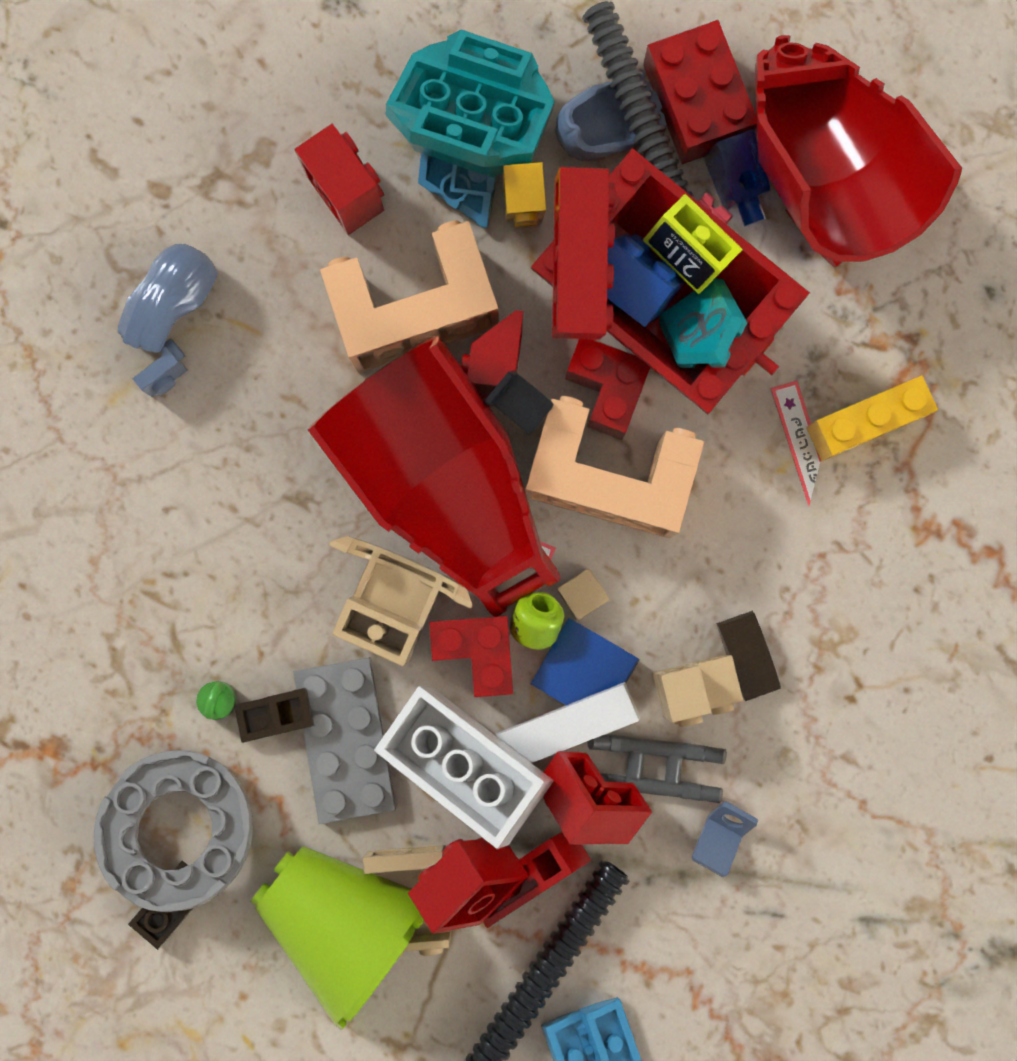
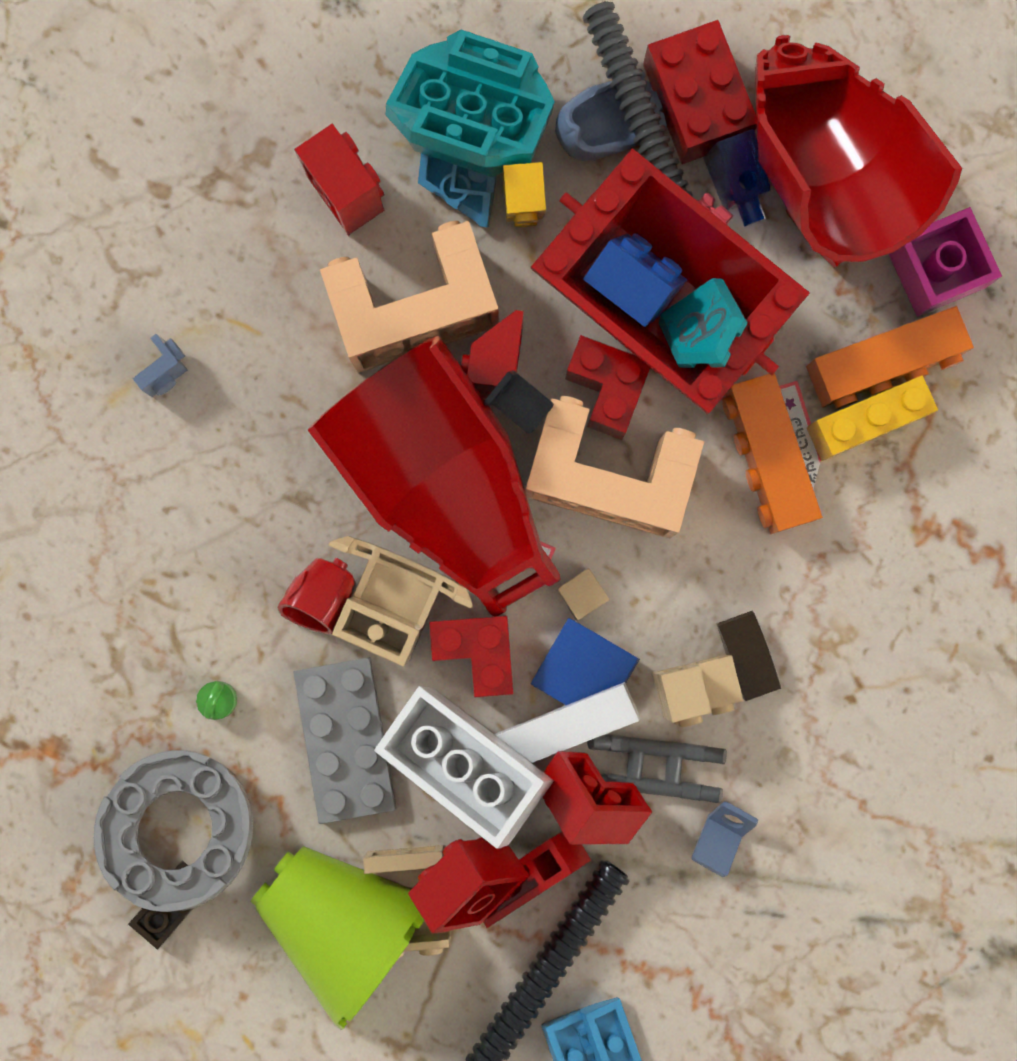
sand blue hair [118,244,217,353] -> none
dark brown slope [234,688,315,743] -> none
lime head [510,592,564,650] -> none
red brick [552,167,616,340] -> none
neon yellow brick [643,194,743,294] -> none
none -> red helmet [277,558,356,634]
none -> orange brick [722,373,823,534]
none -> orange brick [806,306,974,409]
none -> dark pink brick [889,207,1002,317]

